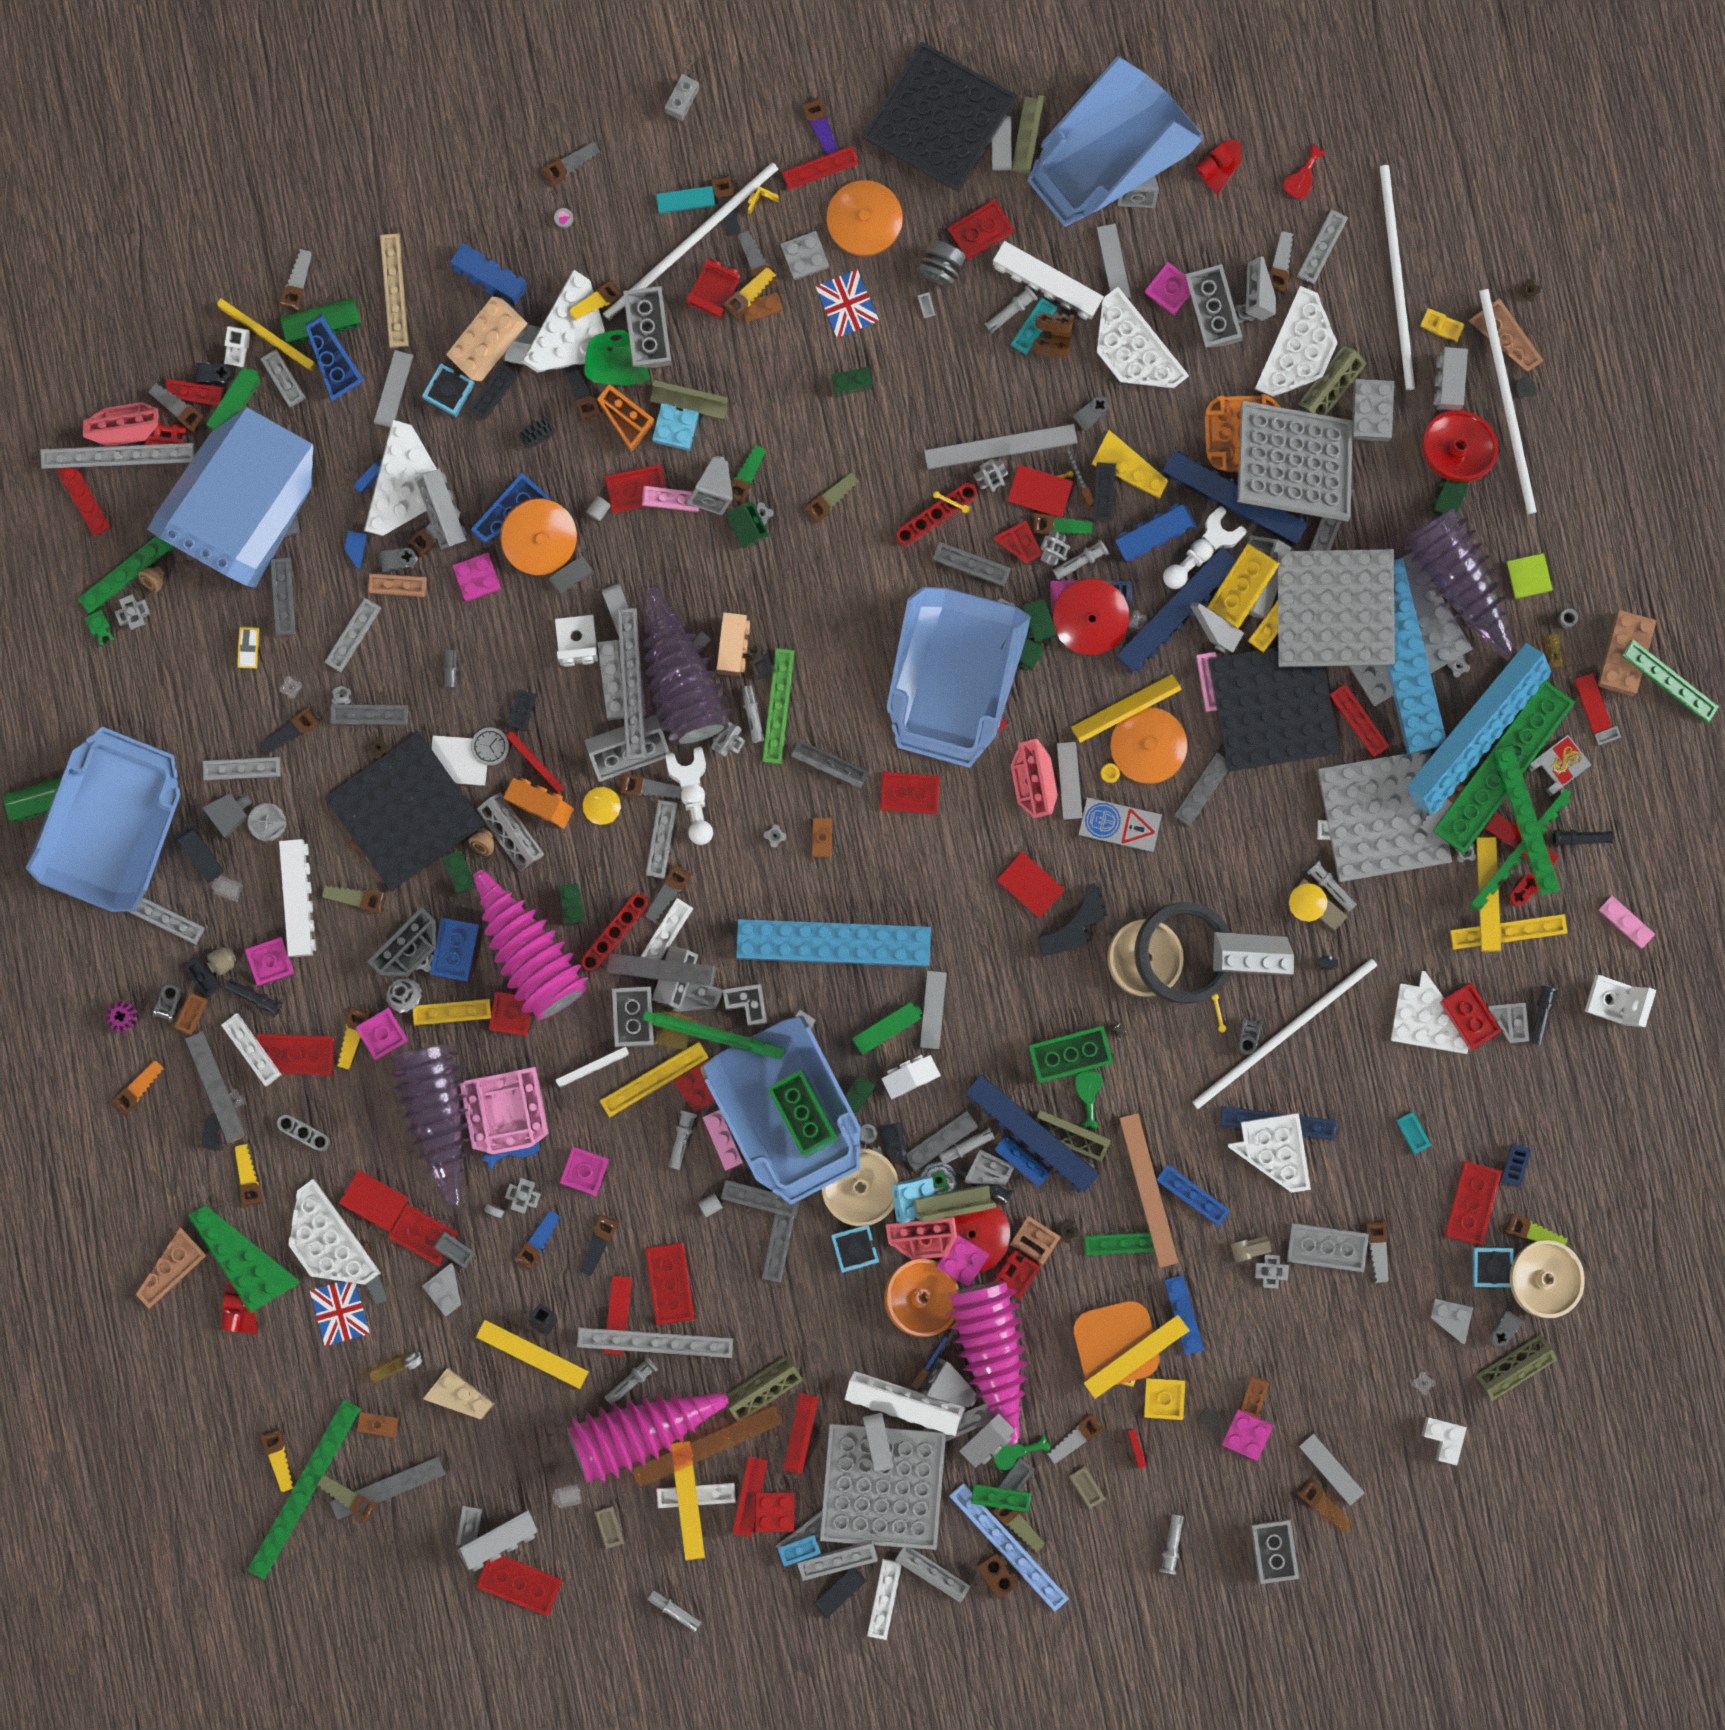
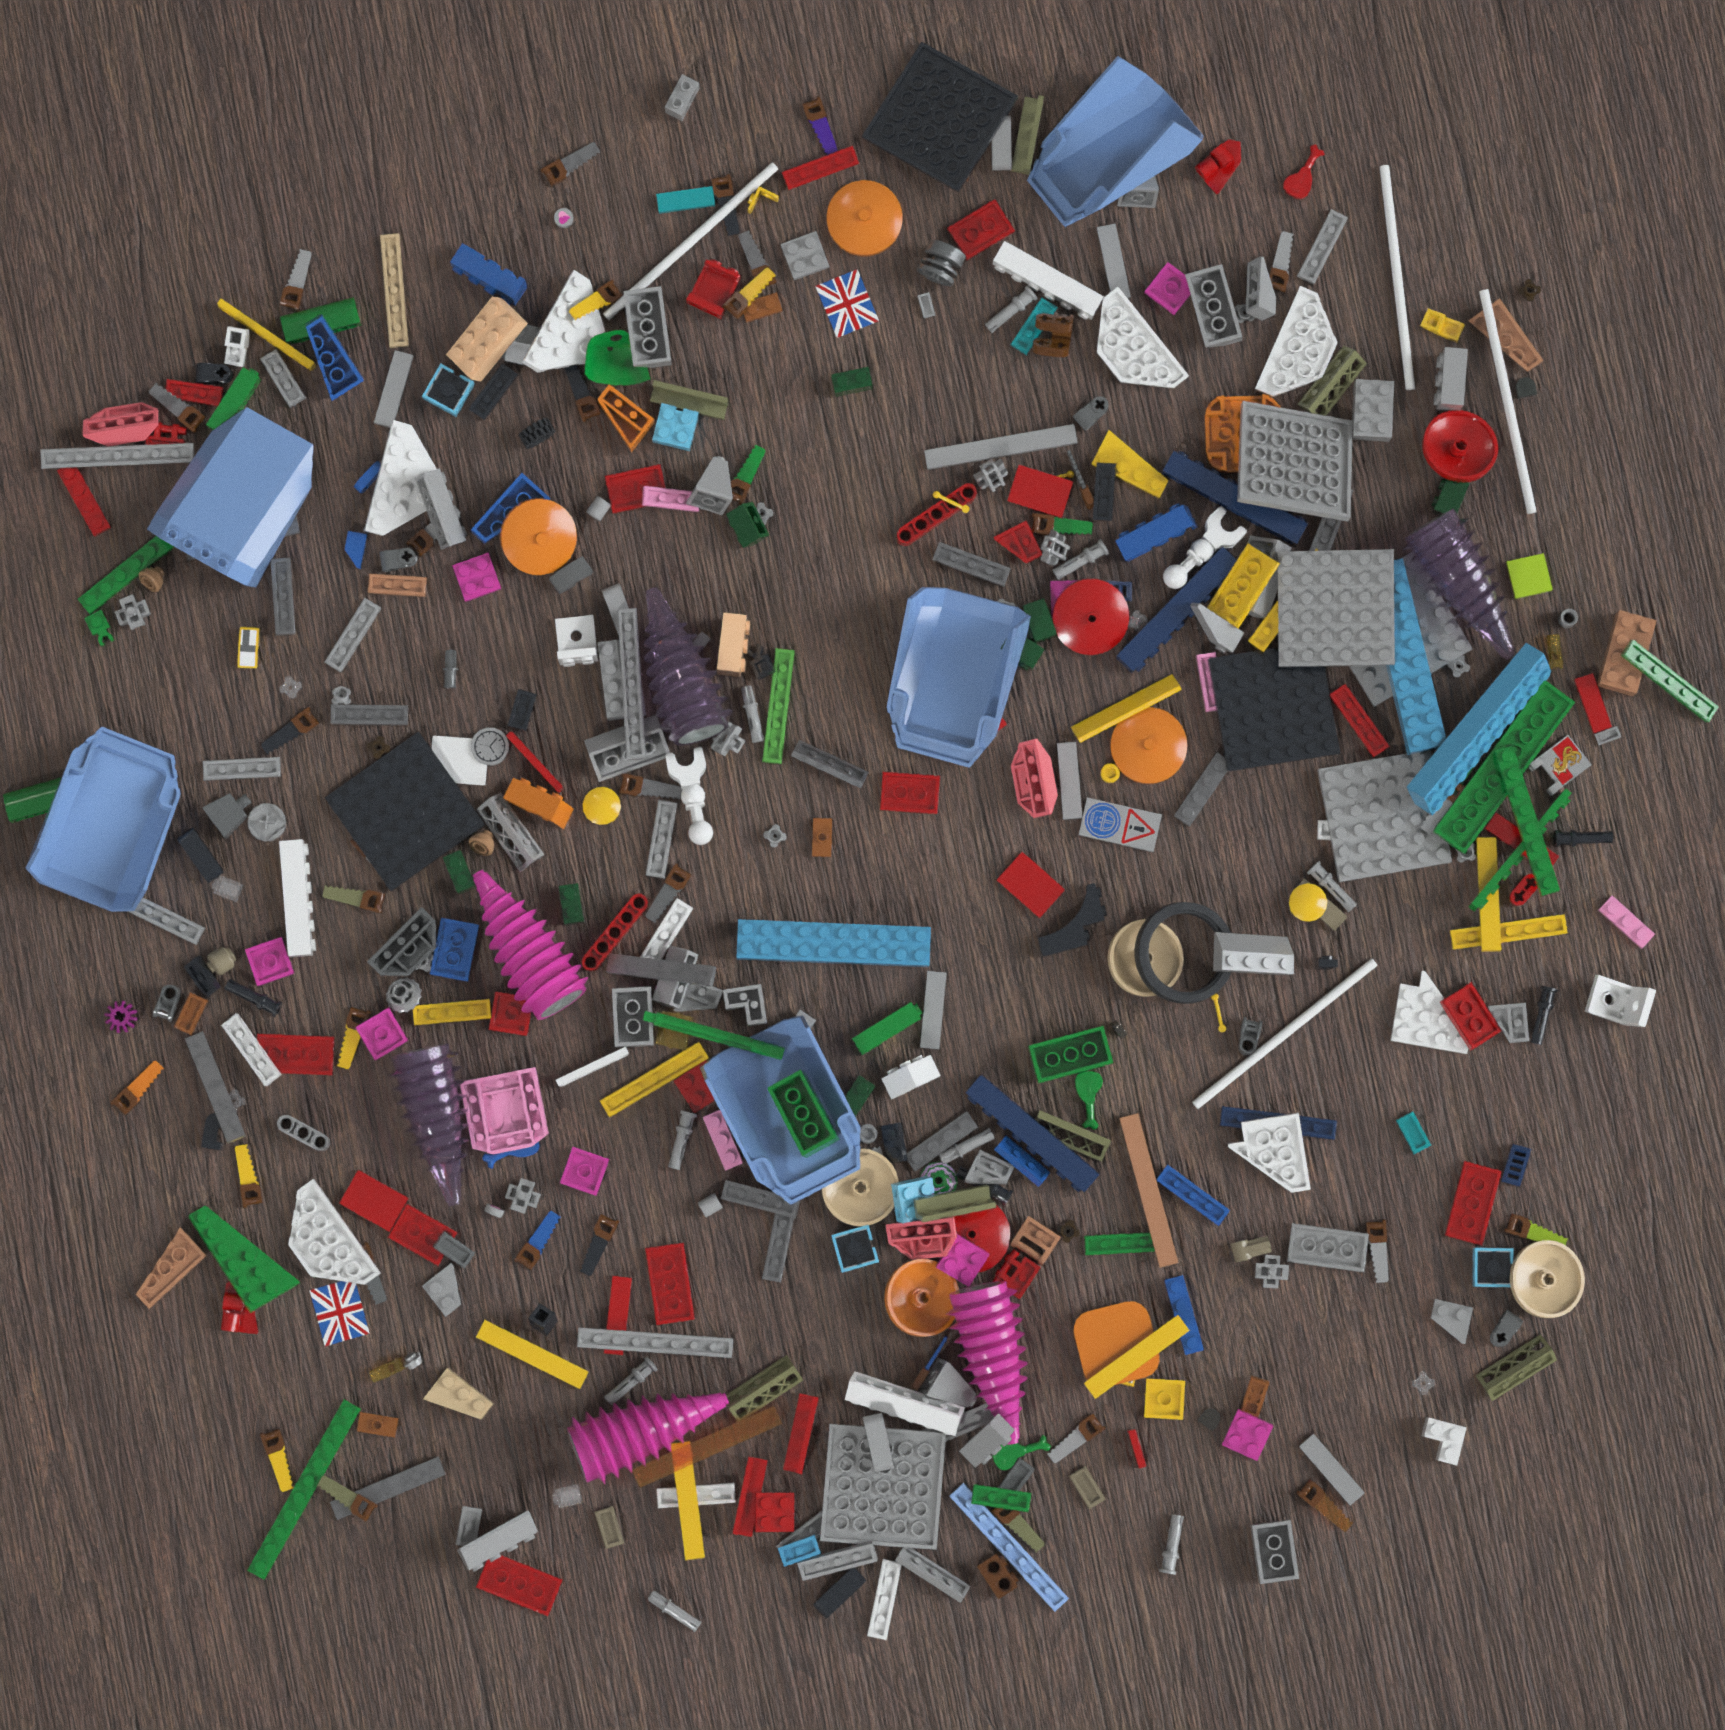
olive piece [803,473,859,523] -> none

